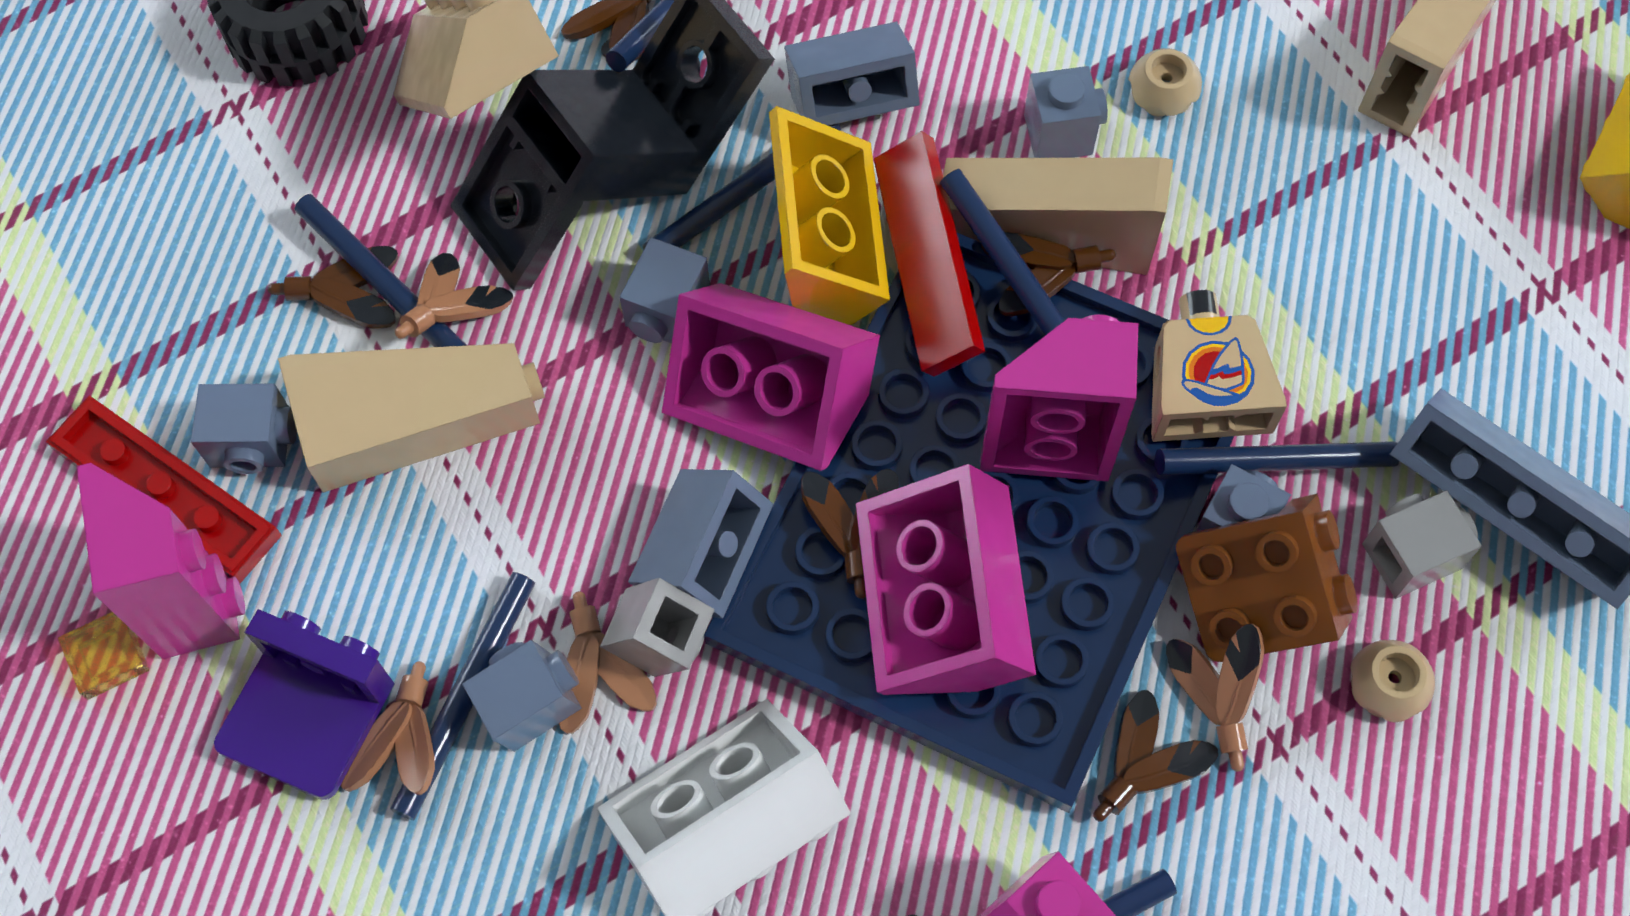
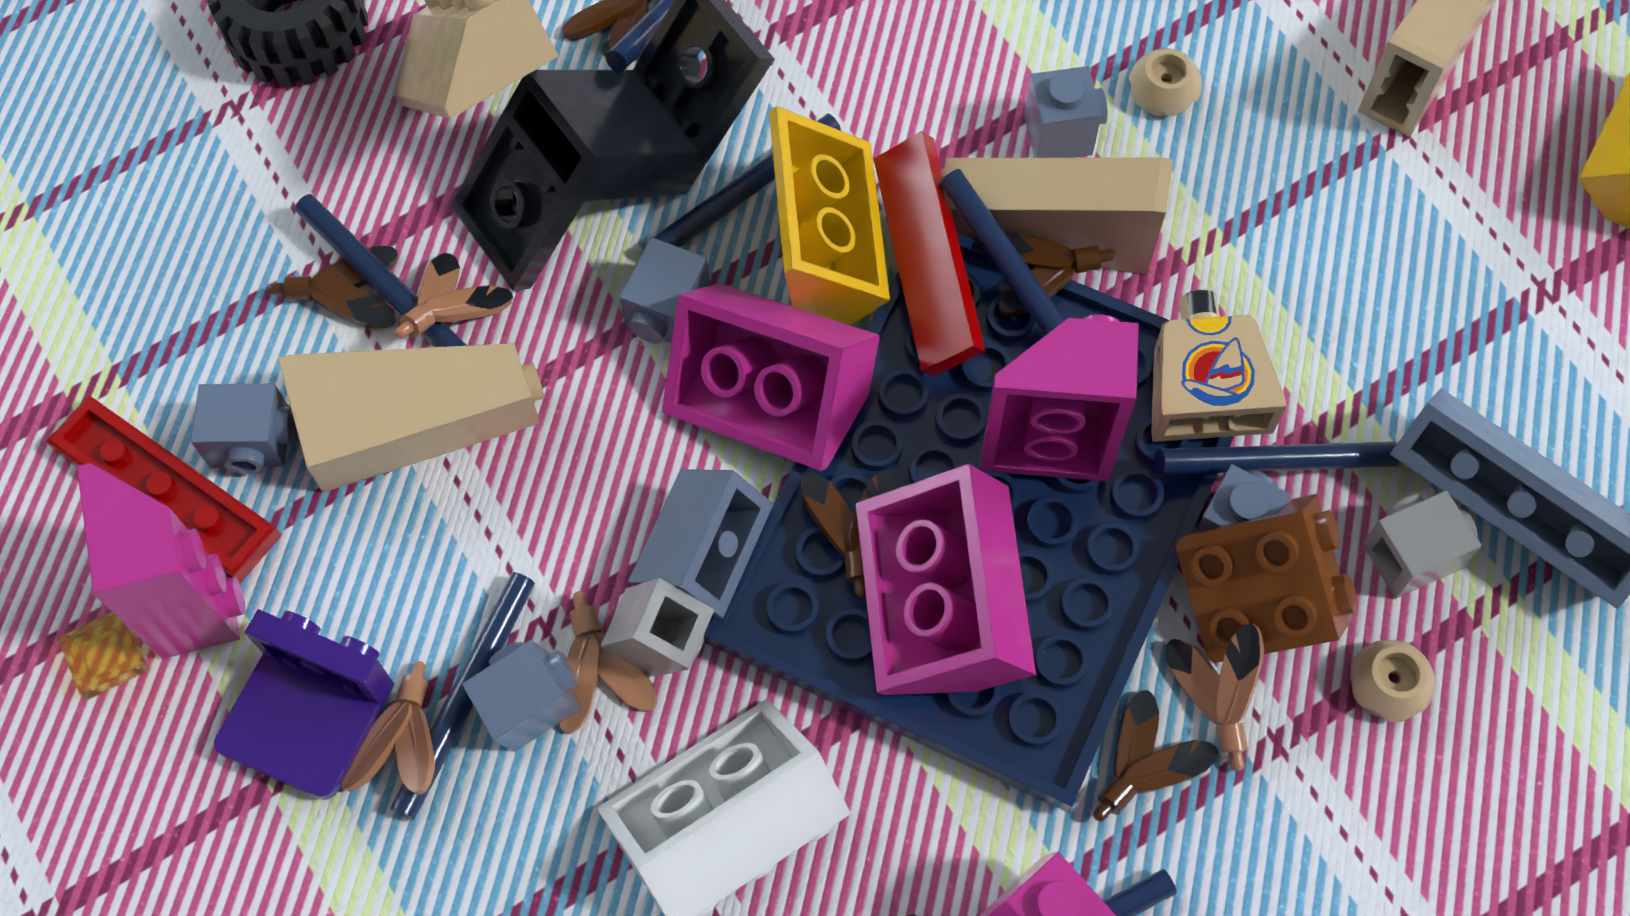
sand blue brick [784,21,920,126] -> none

